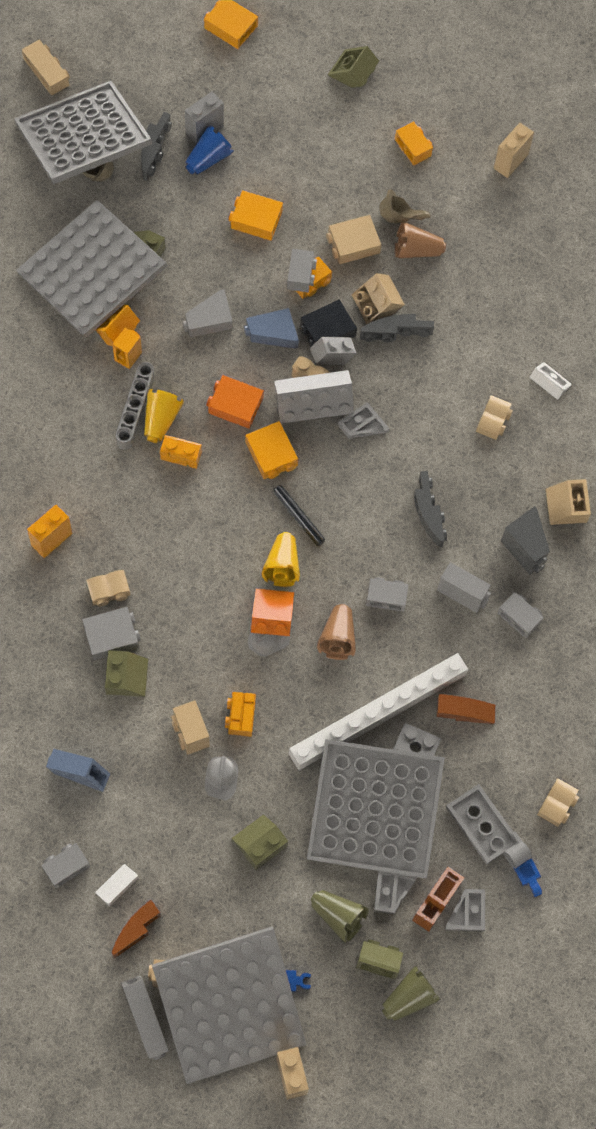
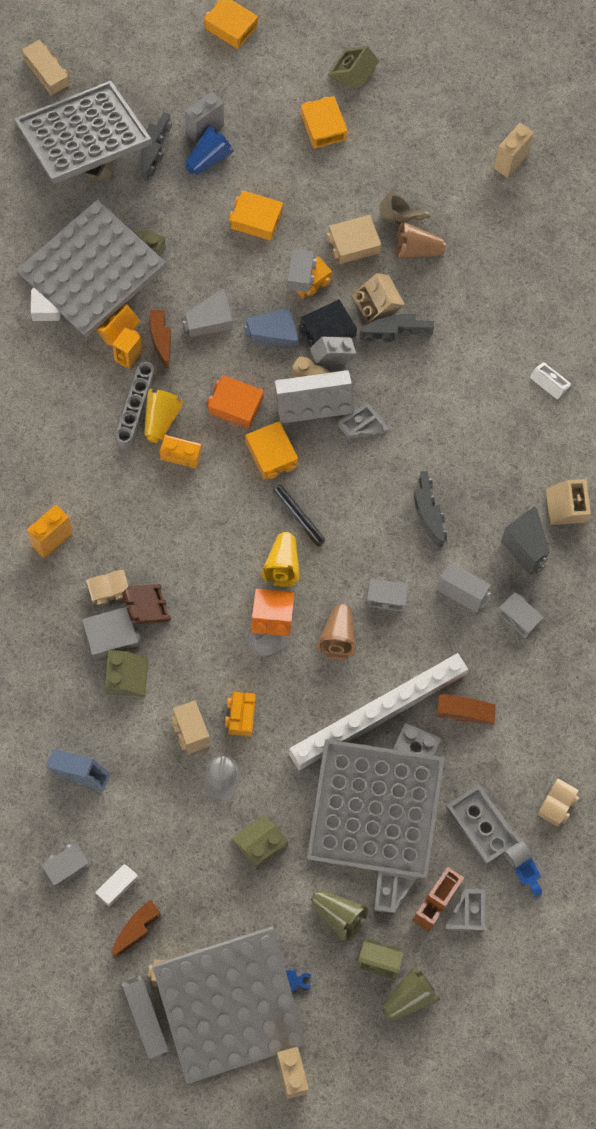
light orange brick [395,121,433,165] -> none
tan brick [476,396,513,440] -> none
none -> white slope [31,288,61,321]
none -> reddish brown plate [122,584,172,624]
none -> dark orange slope [150,310,171,368]
none -> light orange brick [300,96,348,149]

